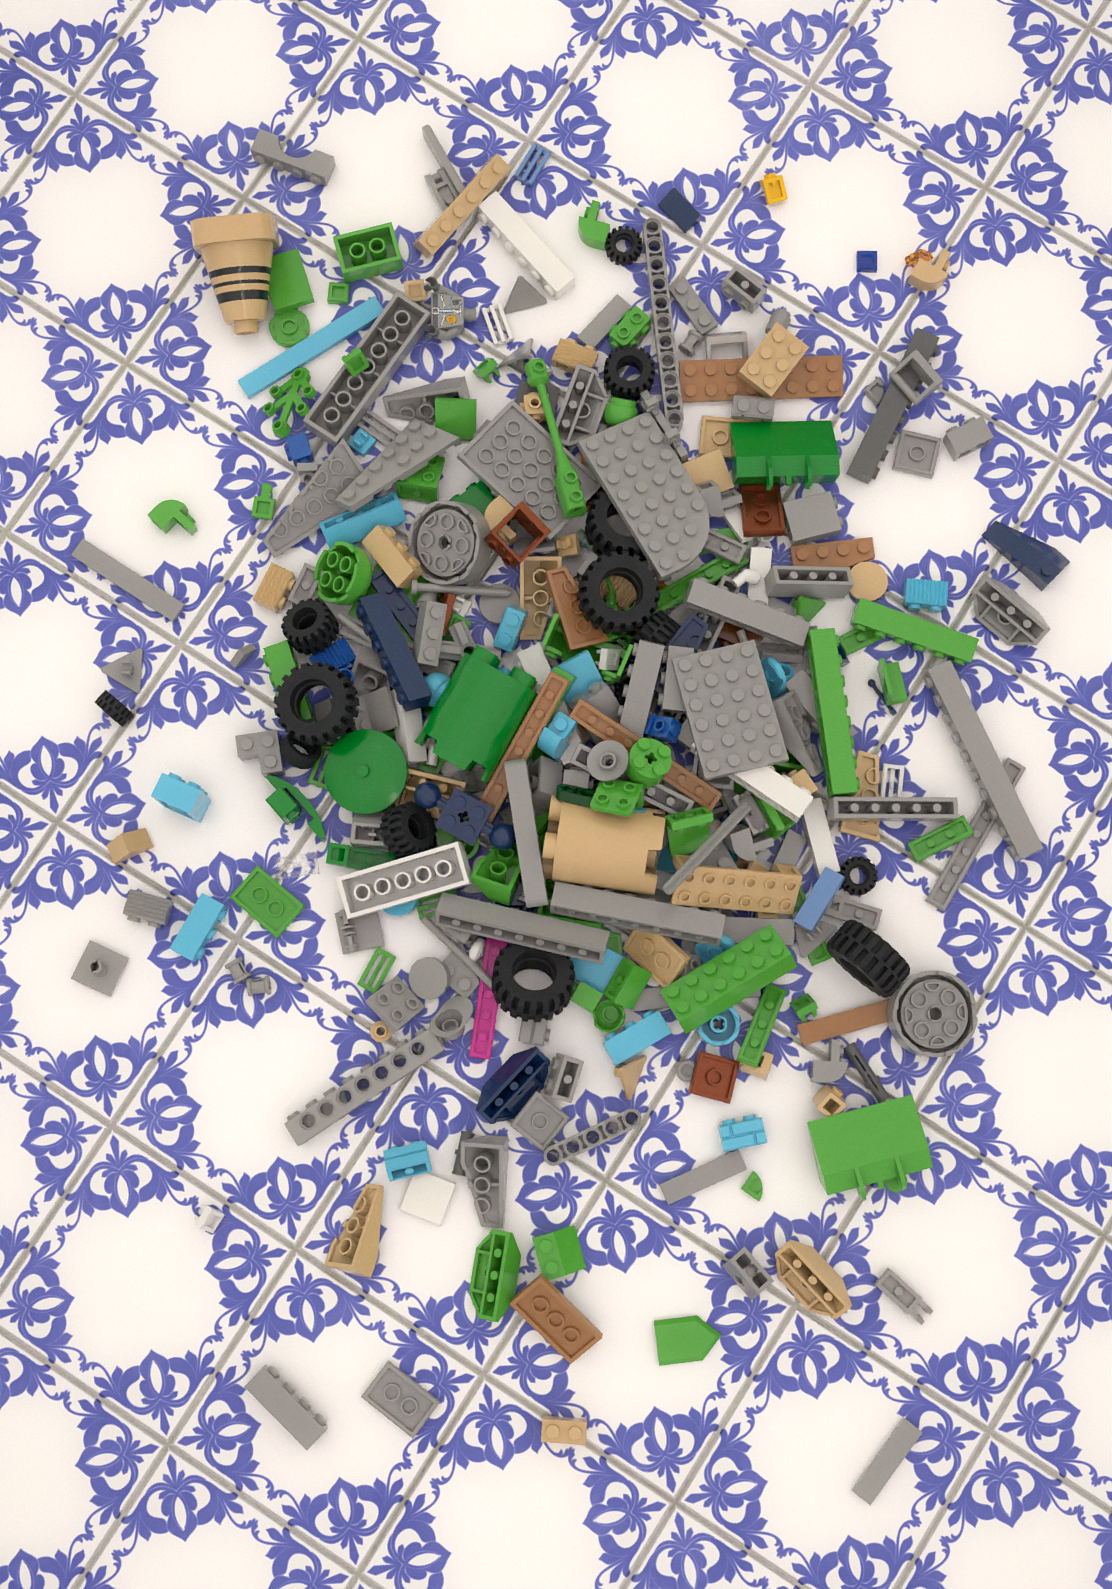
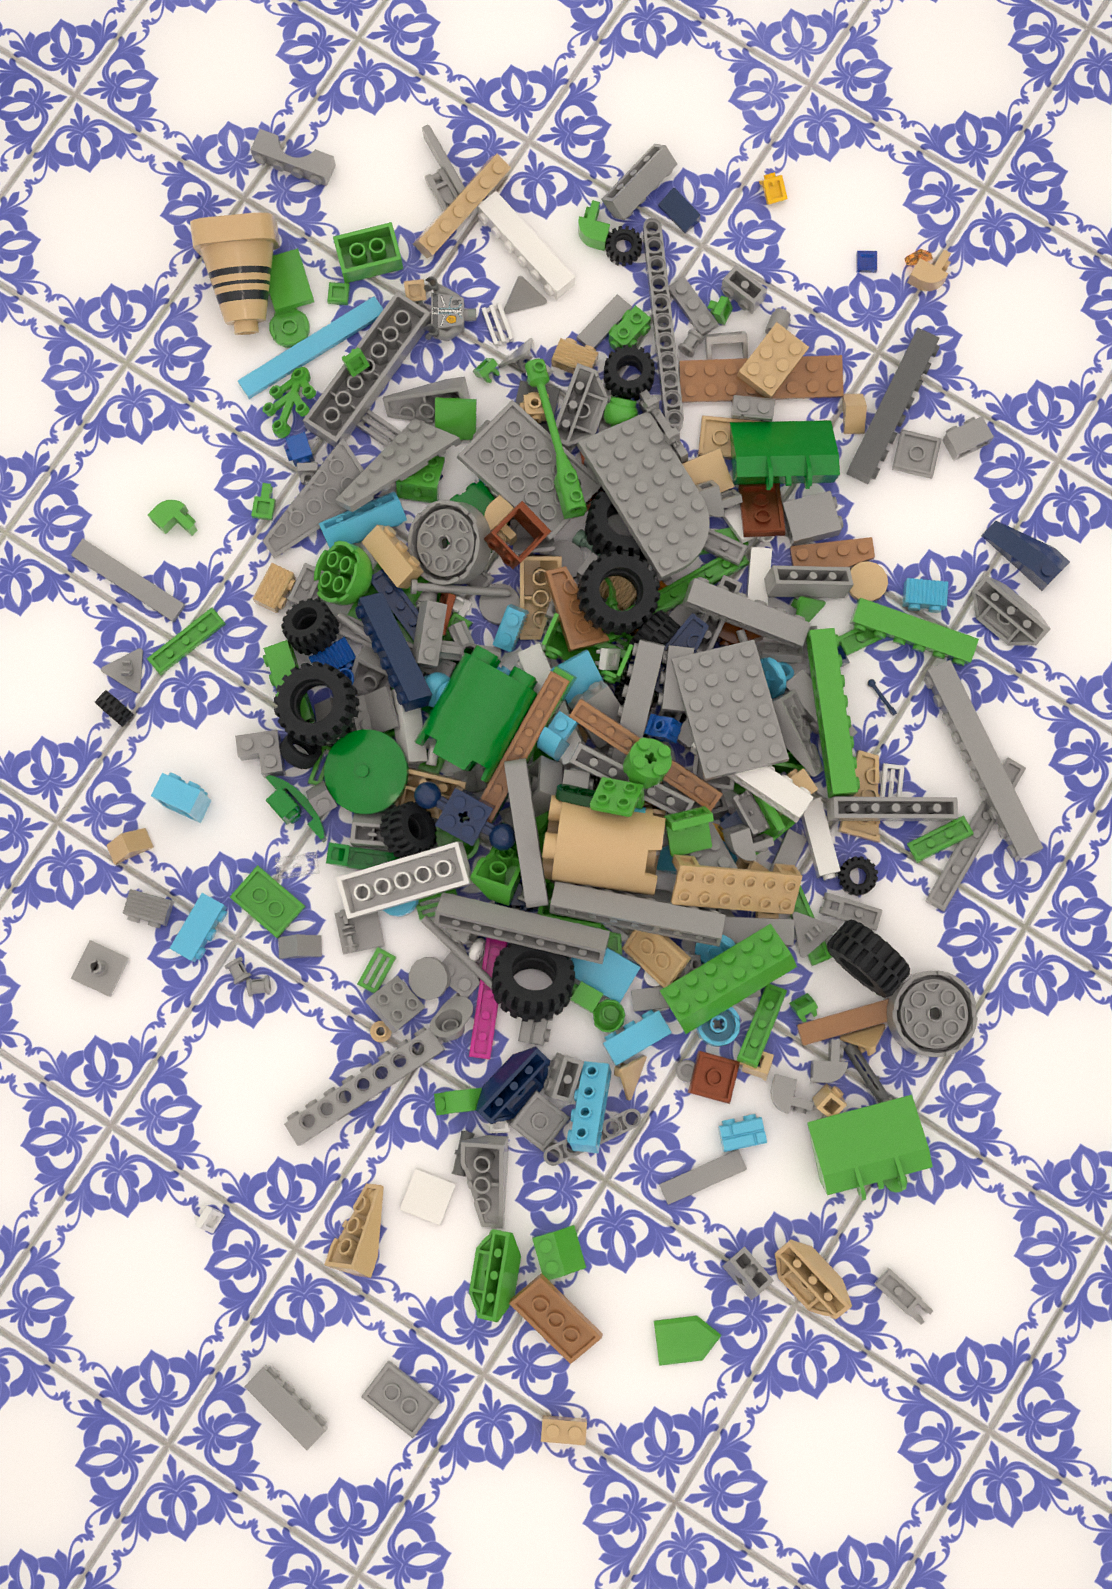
light grey tile [230,644,256,668] -> none
medium azure tile [348,428,377,457] -> none
medium azure brick [383,1141,432,1182] -> none
medium blue tile [514,143,551,187] -> none
tan tile [556,533,581,559] -> none
light grey dish [587,740,629,782] -> none
bright green panel [603,957,652,1010] -> none
light grey axle [662,801,751,895] -> none
white arm [731,569,761,588] -> none
bright green tile [741,1171,763,1201] -> none
medium blue tile [793,867,845,933] -> none
light grey tile [852,1417,923,1506] -> none
light grey tile [863,377,883,407] -> none
bright green panel [877,658,908,706] -> none
light grey tile [889,349,943,406] -> none
none -> bright green tile [147,607,226,675]
none -> light grey slope [278,934,322,959]
none -> light grey brick [306,781,337,817]
none -> bright green brick [434,1088,482,1115]
none -> light grey tile [466,570,494,587]
none -> white tile [489,1120,510,1133]
none -> medium azure brick [567,1061,612,1153]
none -> light grey brick [601,143,677,220]
none -> bright green tile [707,296,733,325]
none -> light grey brick [770,1074,814,1114]
none -> tan piece [840,1024,886,1056]
none -> tan slope [842,394,867,434]

